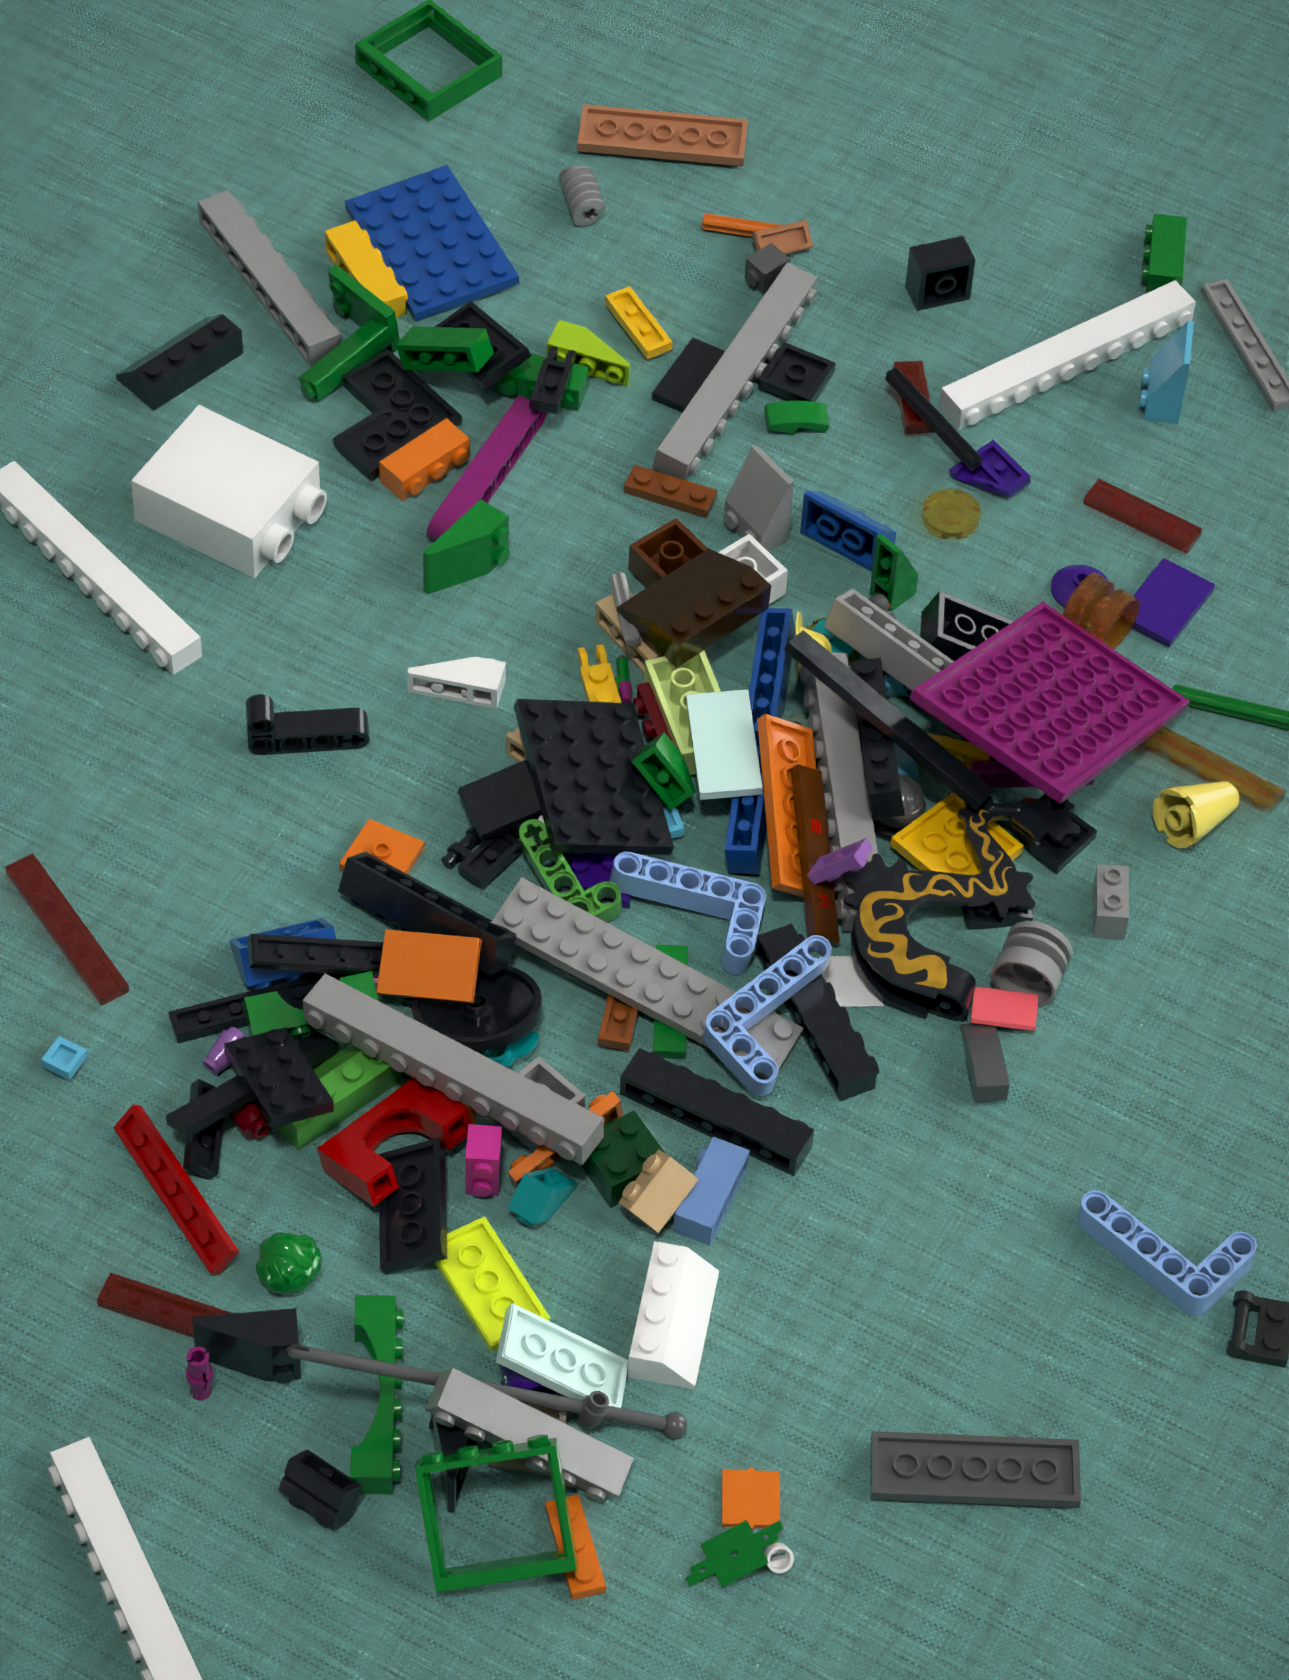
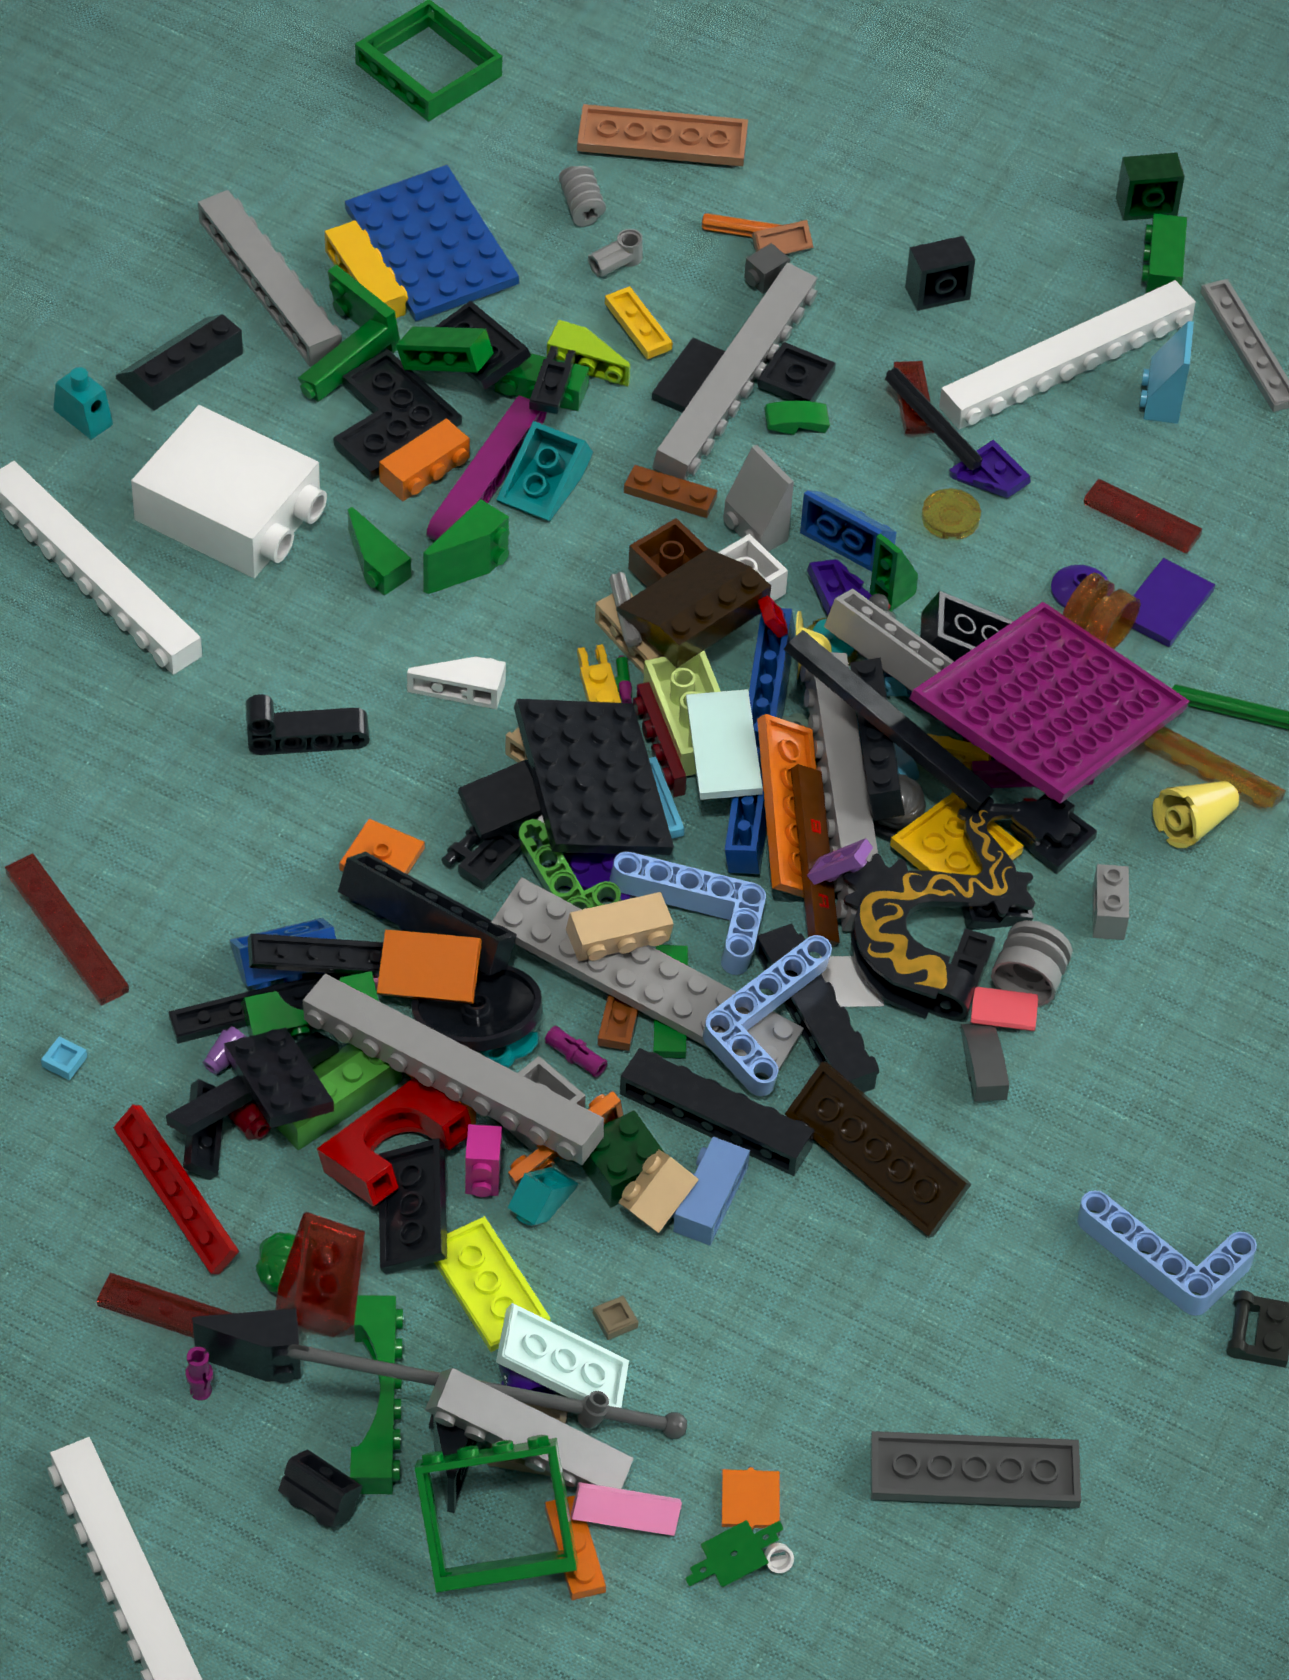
white slope [628,1241,719,1390] -> none
green slope [632,732,696,810] -> none
none -> teal torso [53,367,113,440]
none -> clear red slope [275,1212,365,1337]
none -> green slope [347,507,412,596]
none -> teal slope [496,421,593,522]
none -> magenta pin [544,1025,608,1078]
none -> tan brick [566,892,674,962]
none -> bright pink tile [571,1482,682,1536]
none -> light grey piece [588,229,643,277]
none -> dark tan tile [593,1295,638,1340]
none -> red tile [758,595,788,638]
none -> dark brown plate [785,1062,971,1237]
none -> dark purple wing [807,559,872,615]
none -> black slope [951,928,995,987]
none -> dark green brick [1116,152,1185,221]

